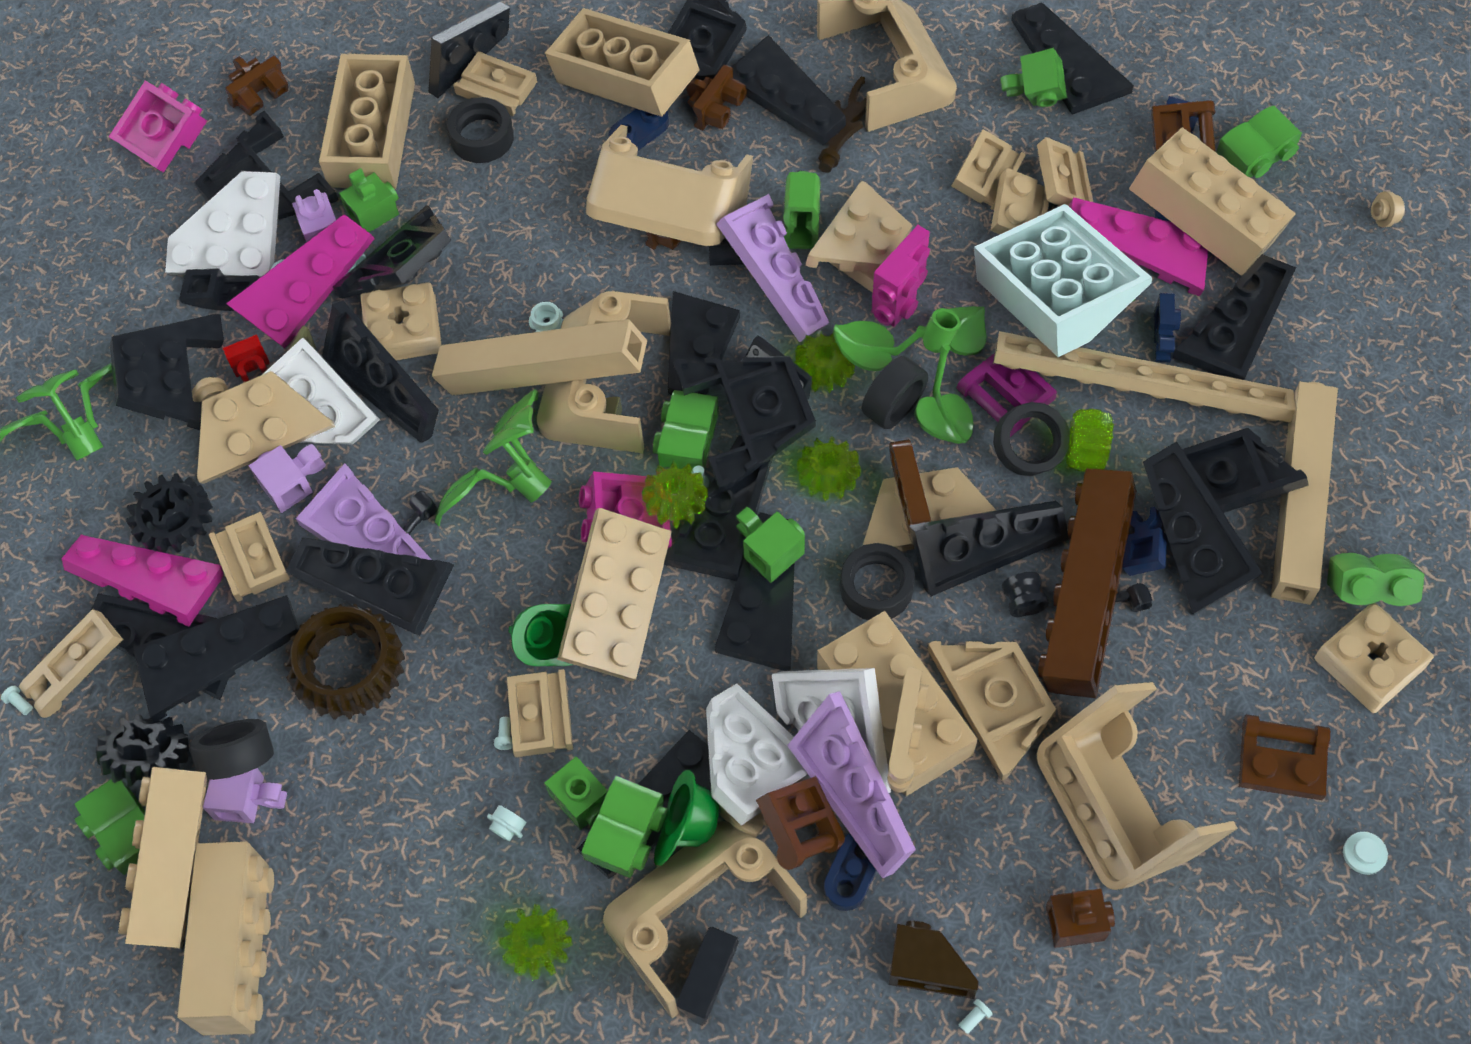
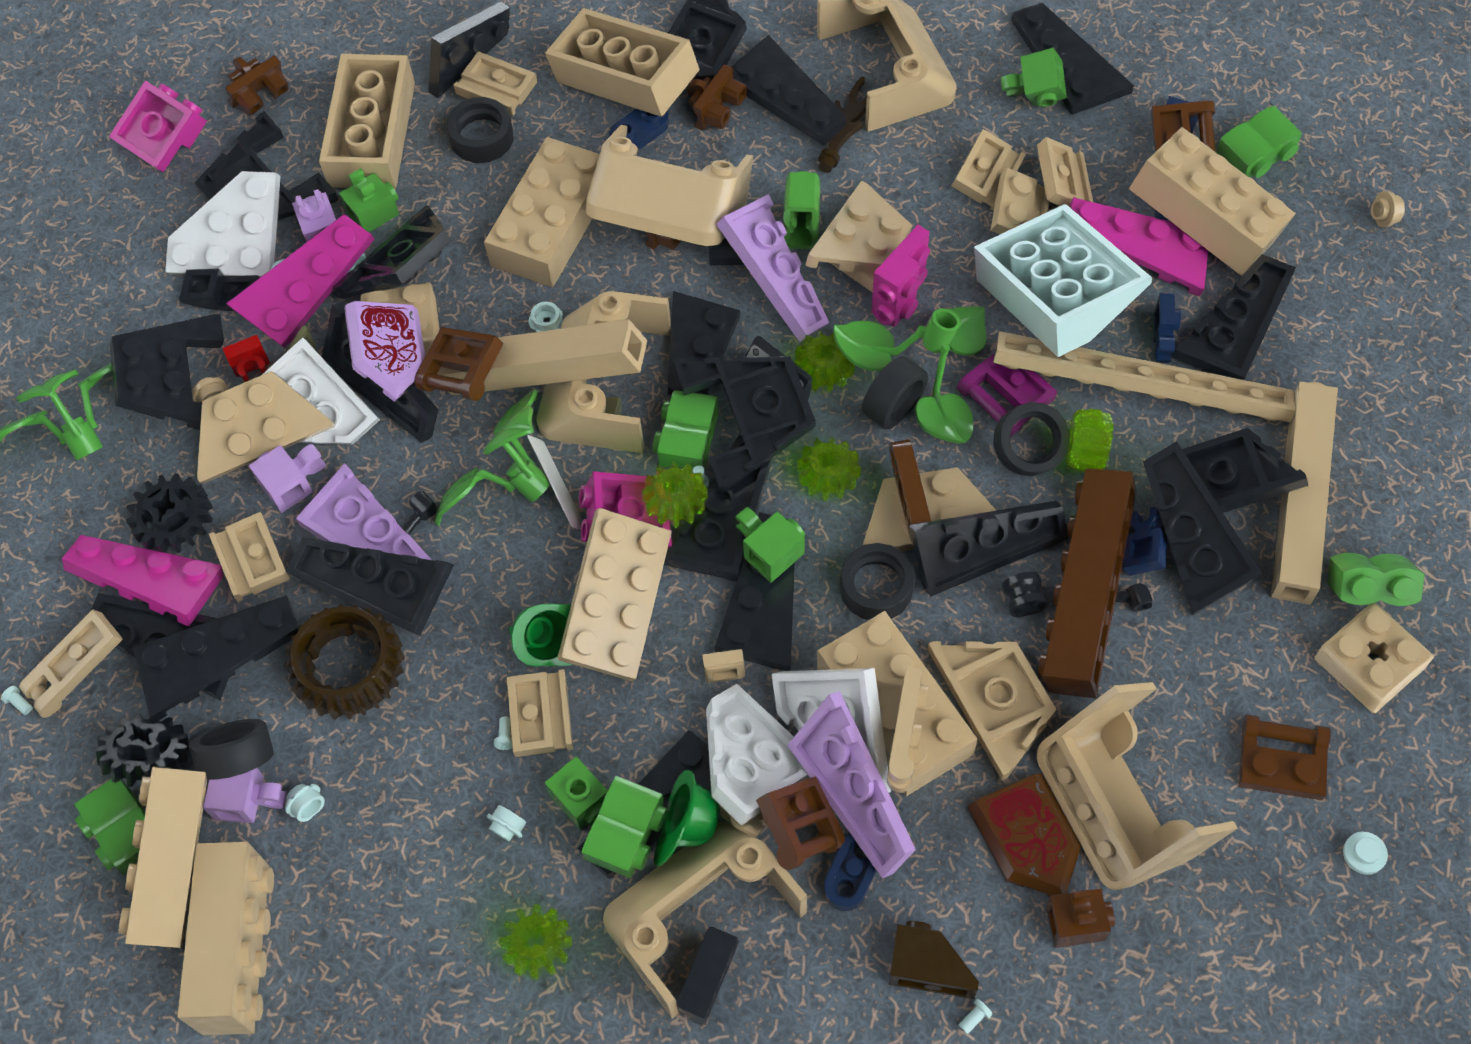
none -> light aqua plate [285,784,325,822]
none -> lavender tile [344,301,425,402]
none -> reddish brown plate [414,327,503,401]
none -> tan brick [484,137,600,288]
none -> white sticker [527,435,583,530]
none -> tan tile [702,649,745,684]
none -> reddish brown tile [968,773,1081,897]

